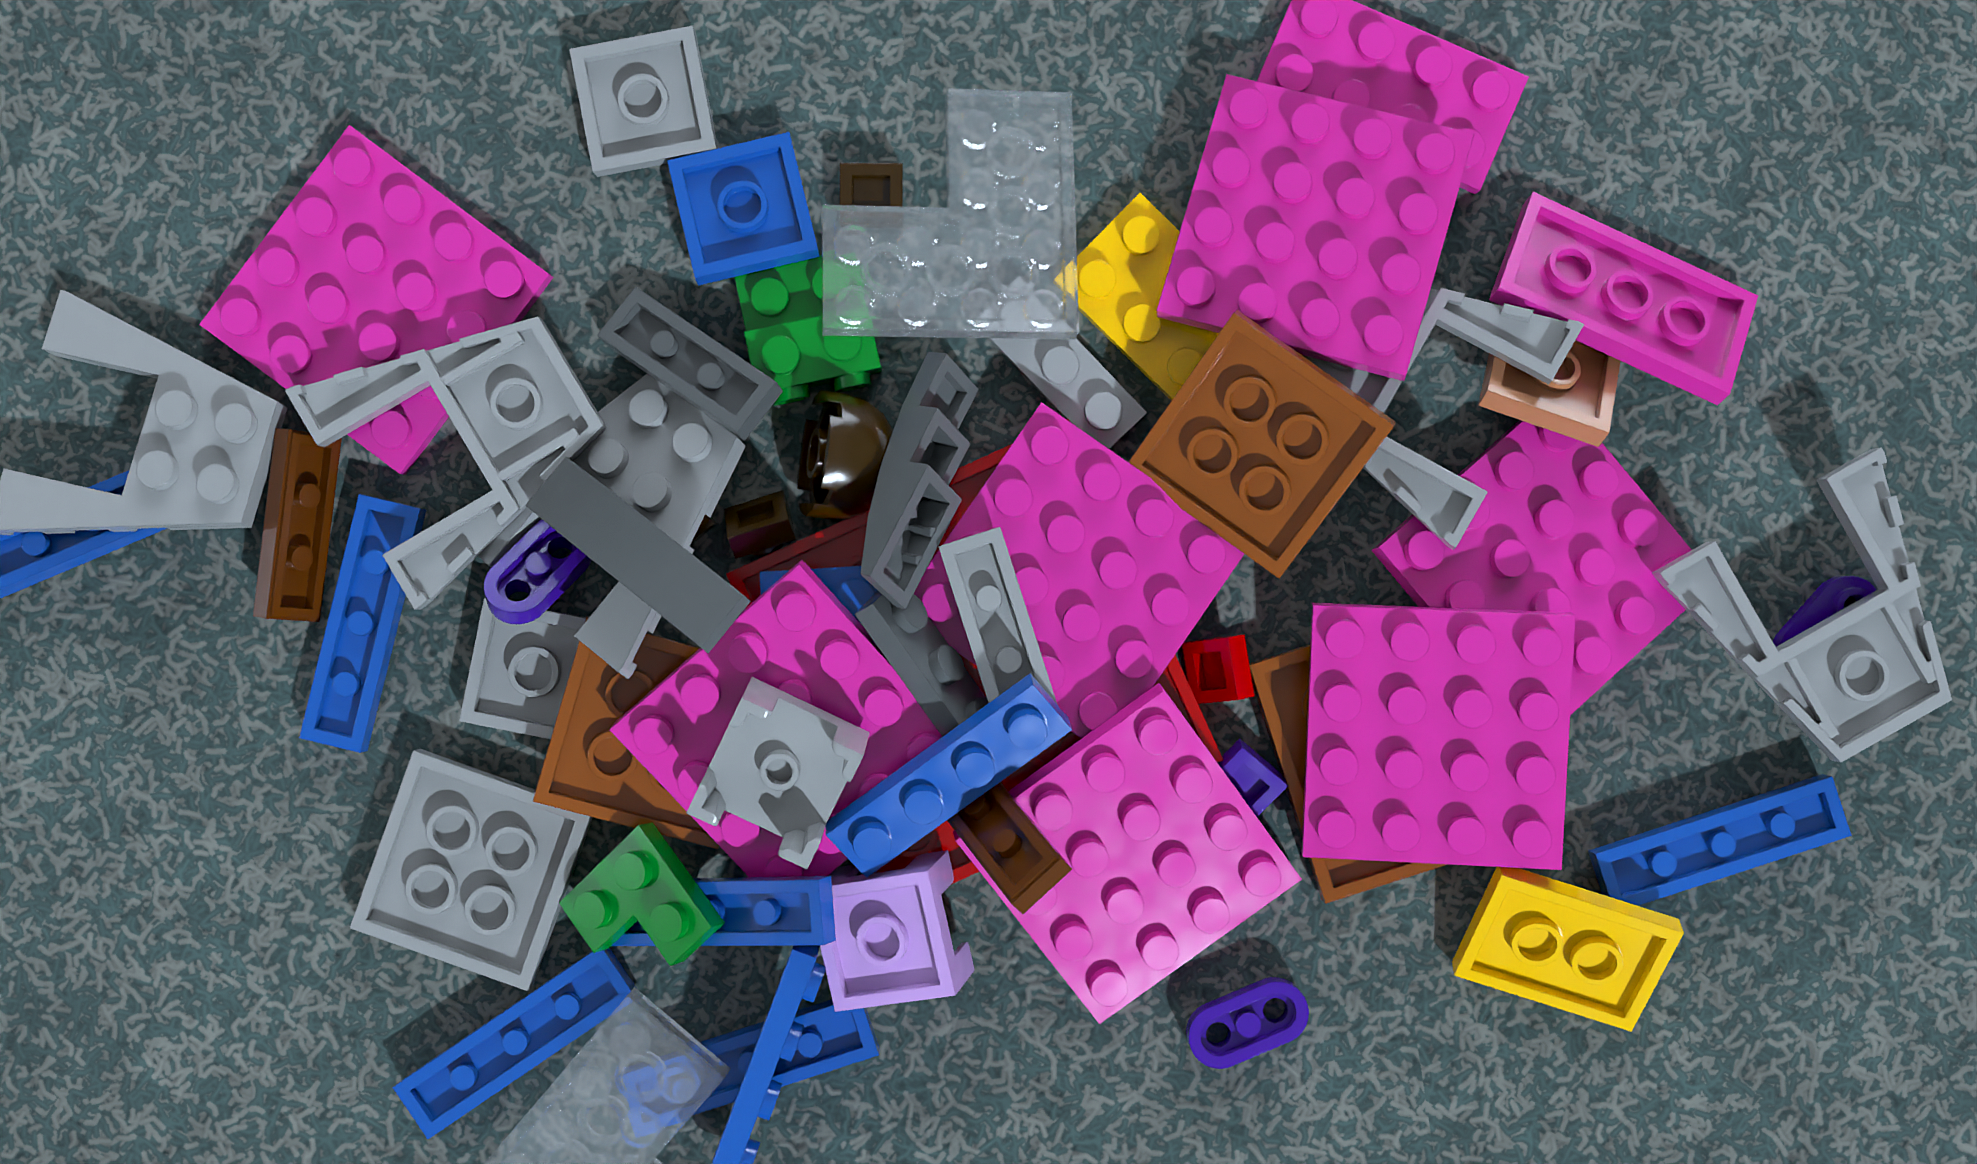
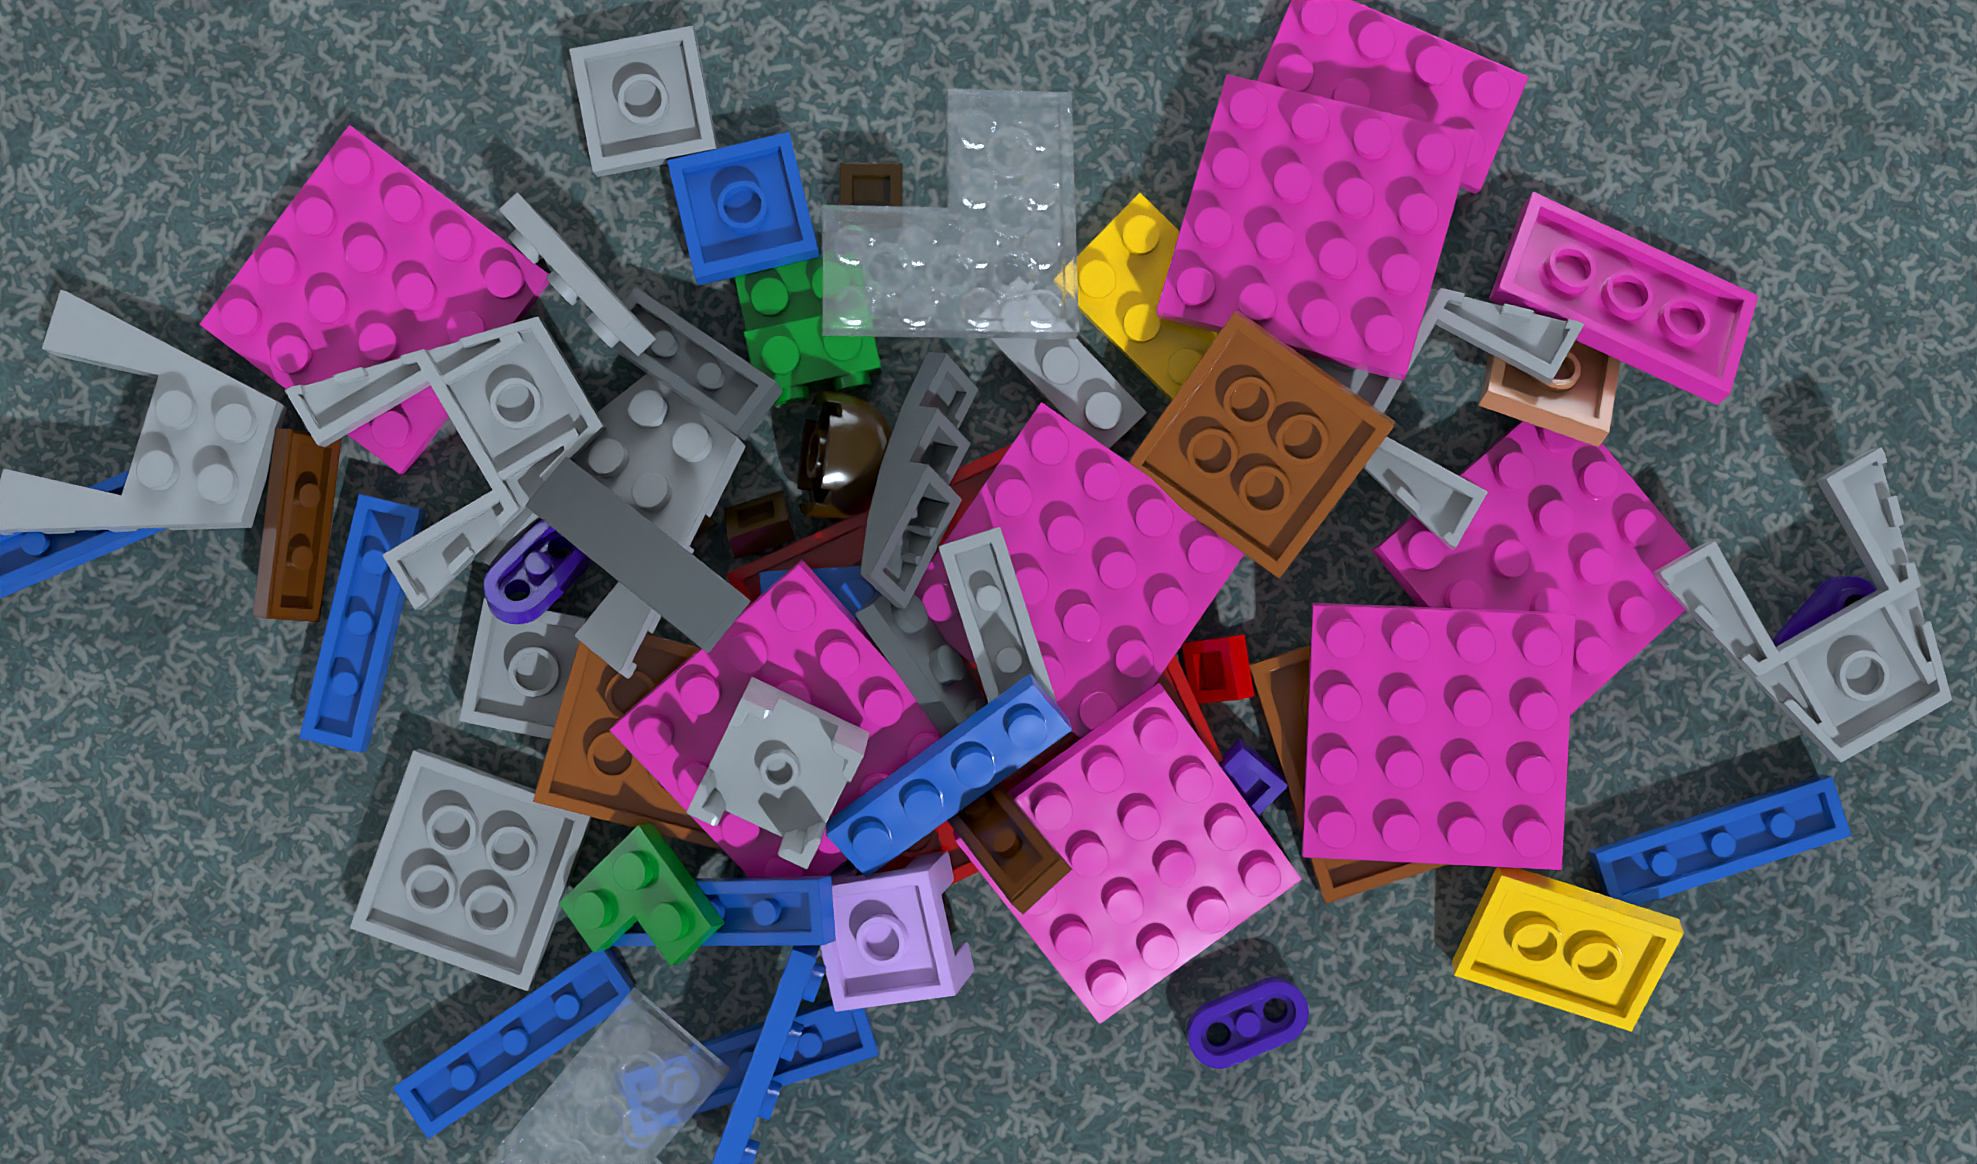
none -> light grey plate [499,193,656,356]

